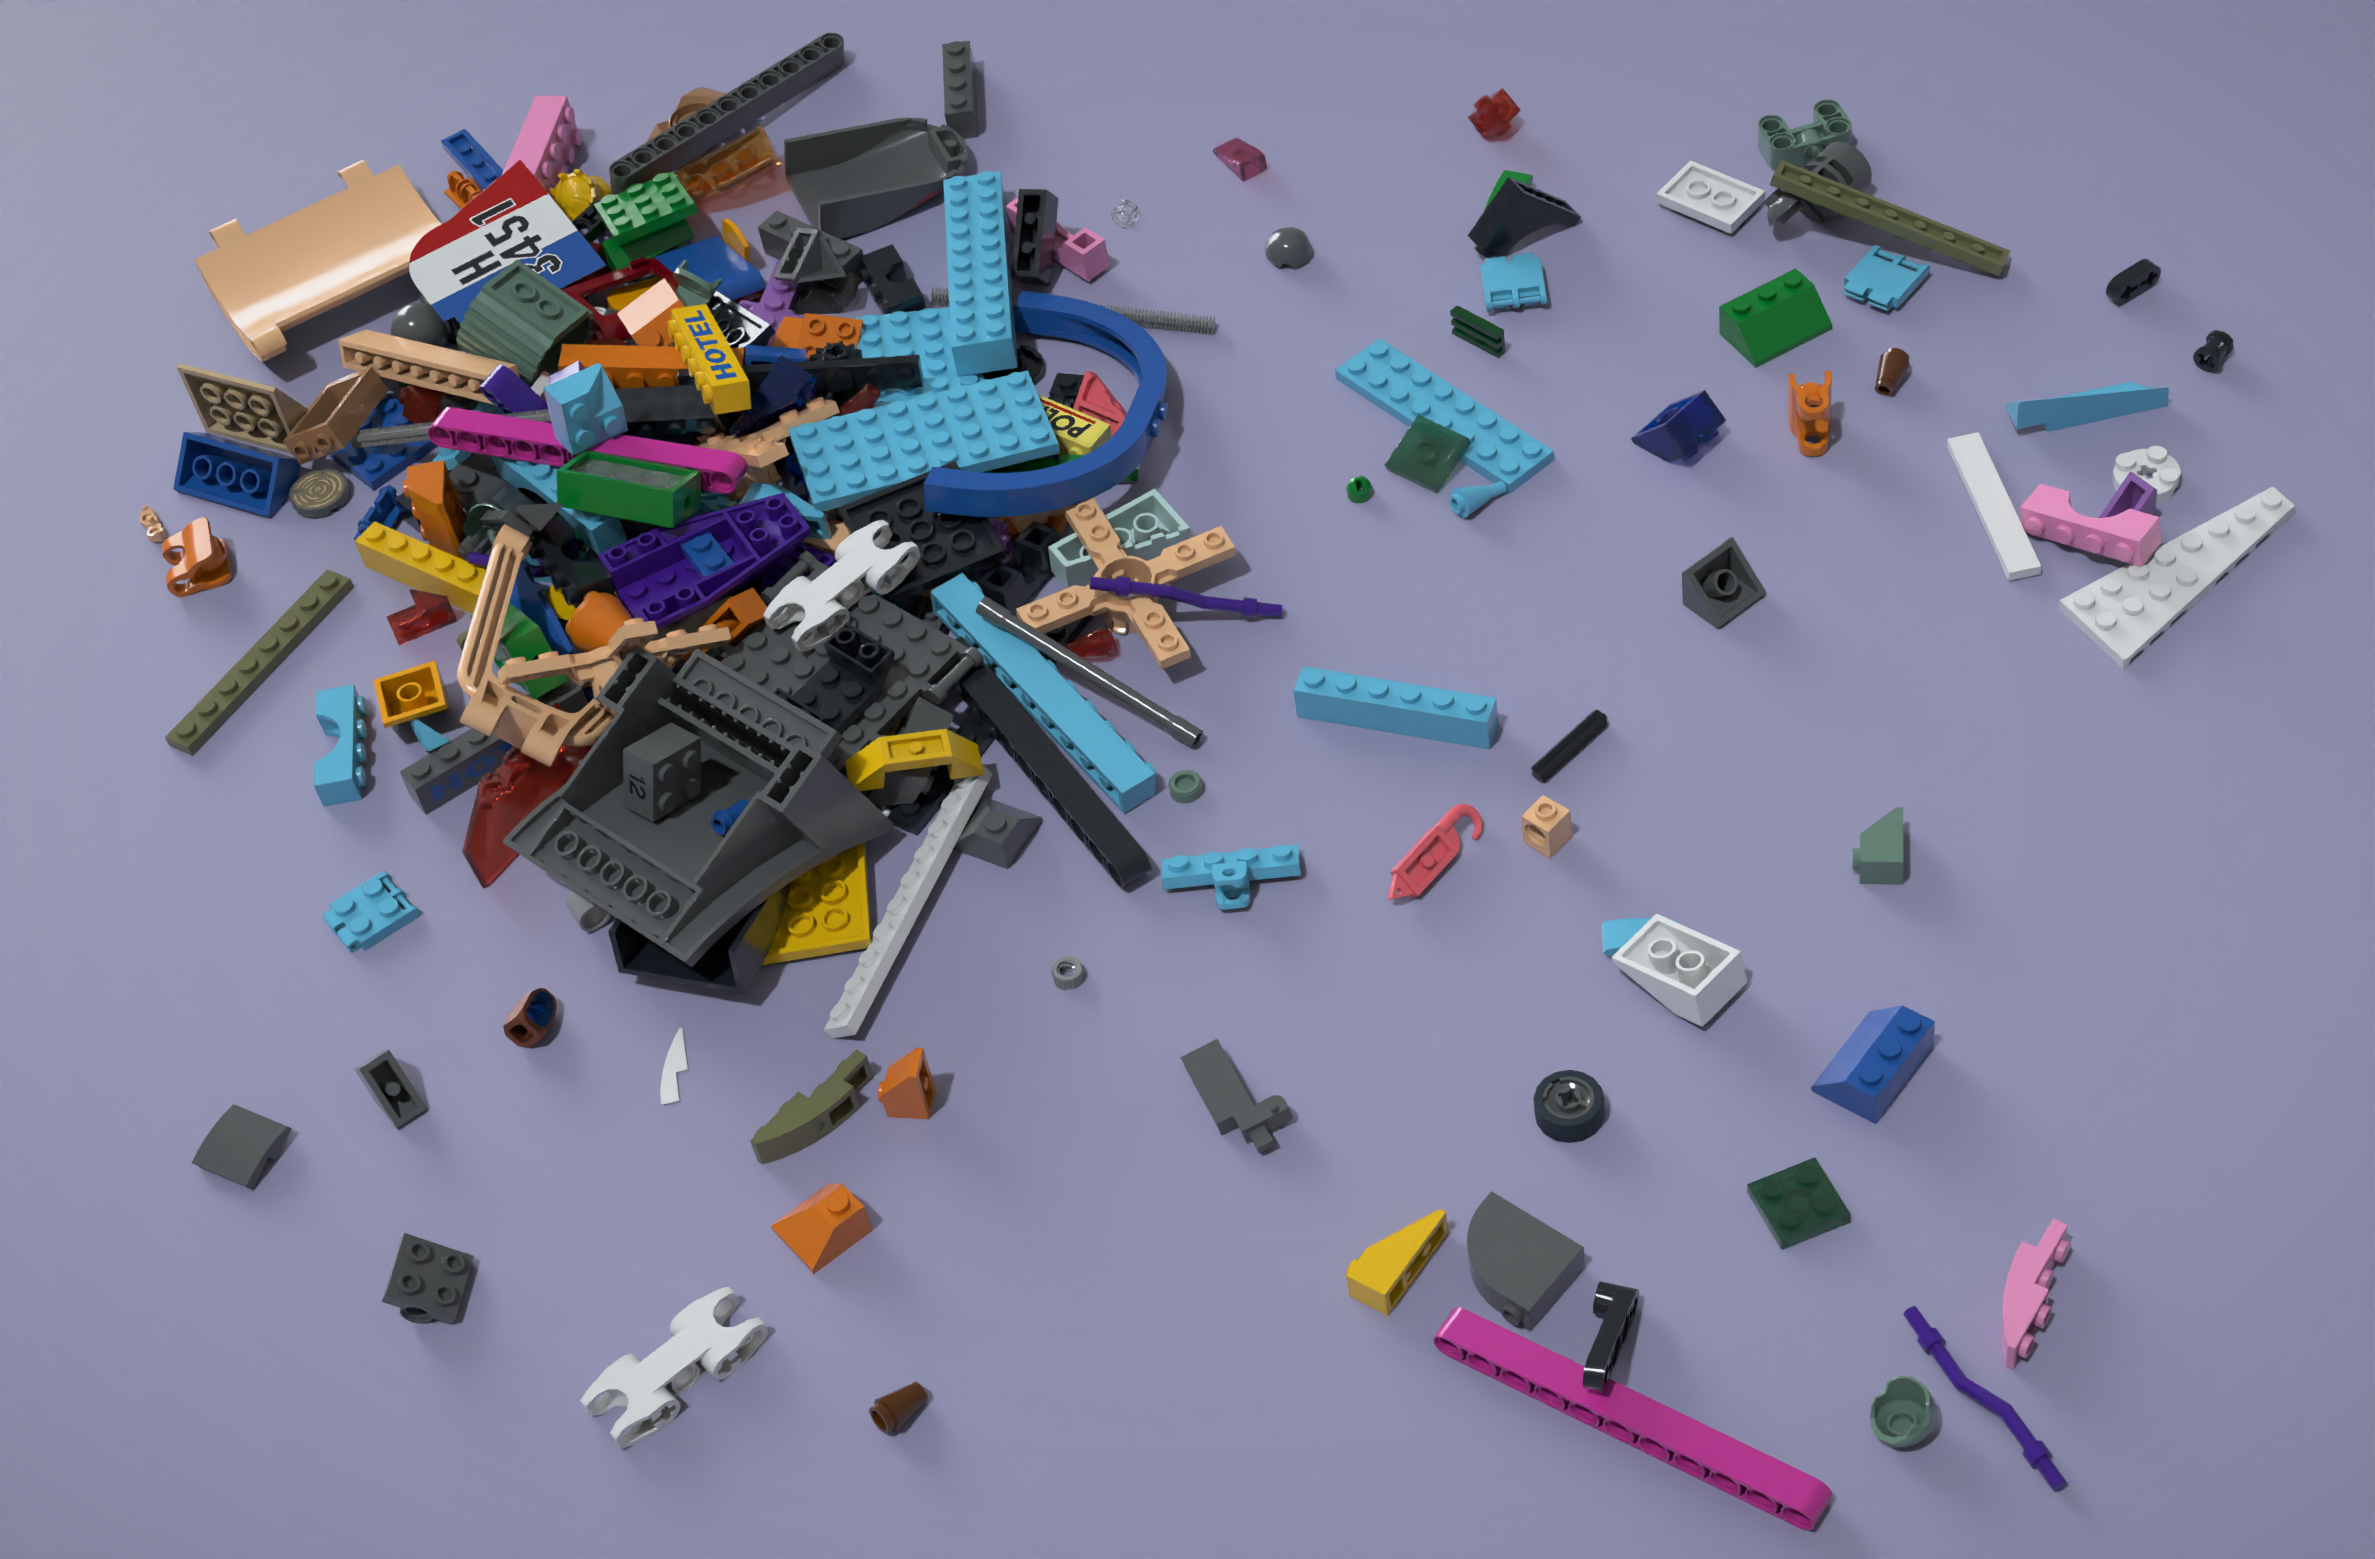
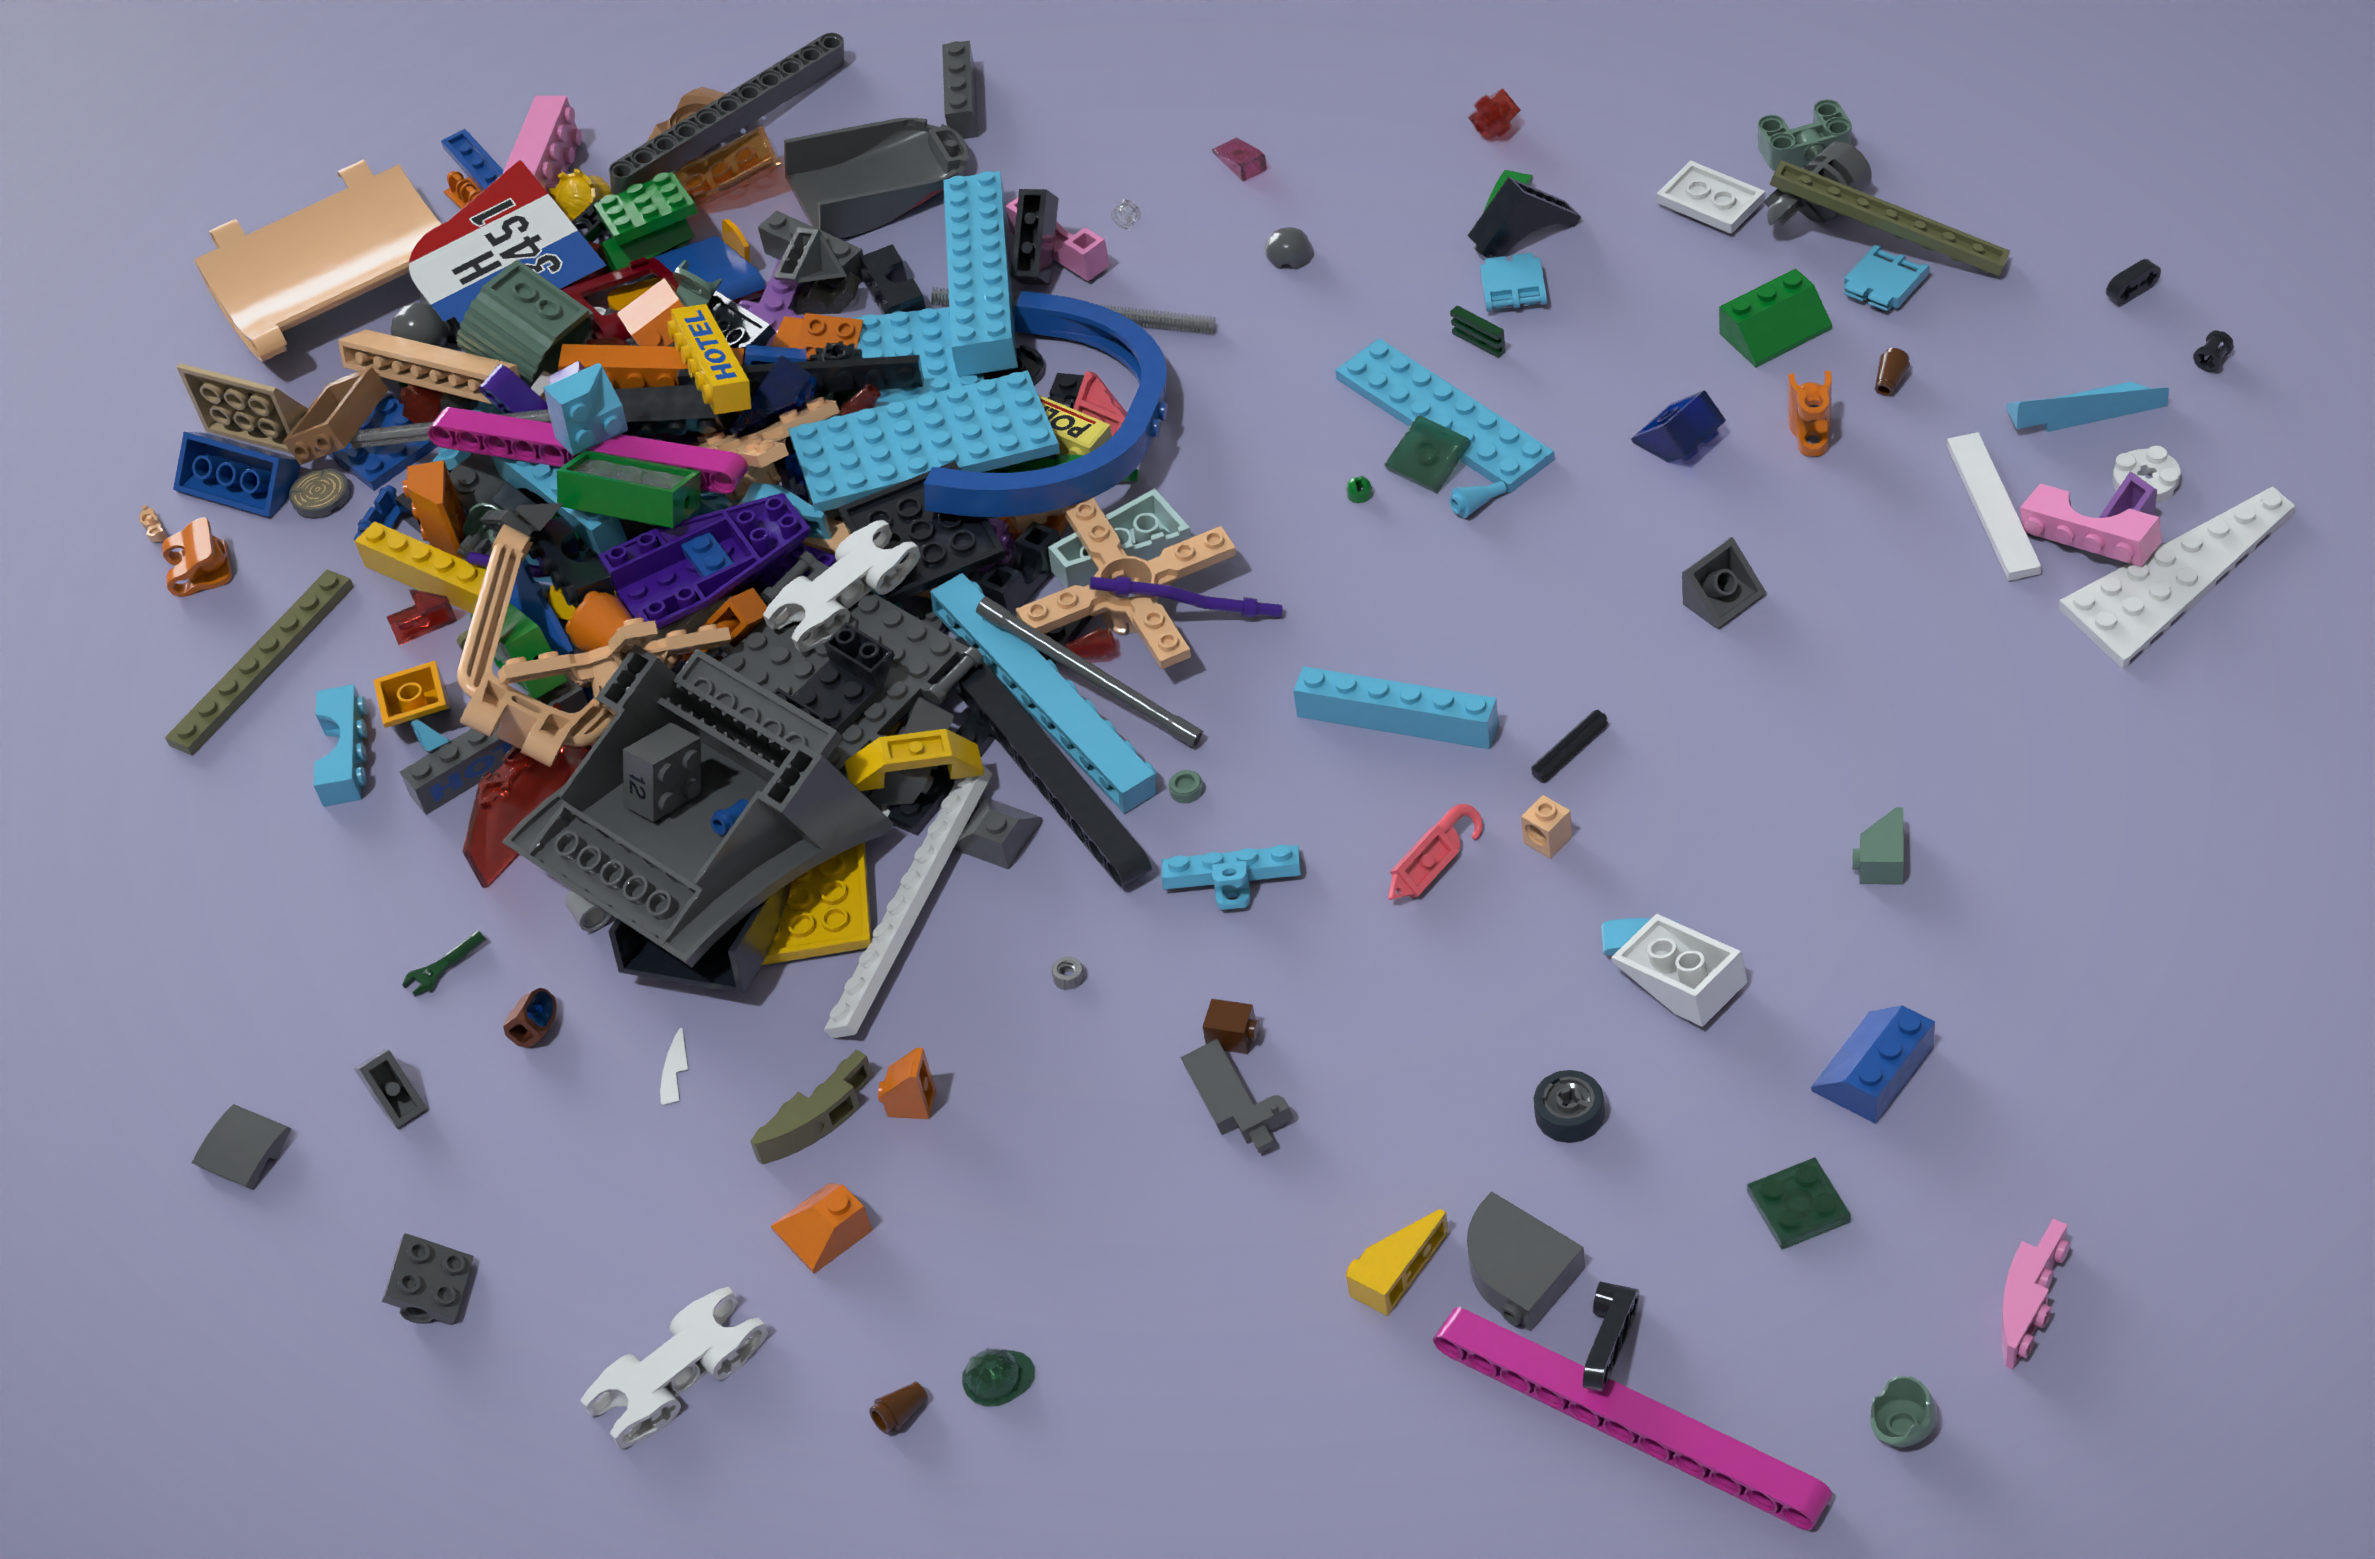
medium azure plate [322,871,420,952] -> none
dark purple bar [1903,1306,2067,1492] -> none
none -> dark green piece [402,930,486,996]
none -> clear green piece [962,1347,1035,1407]
none -> reddish brown brick [1202,999,1260,1054]

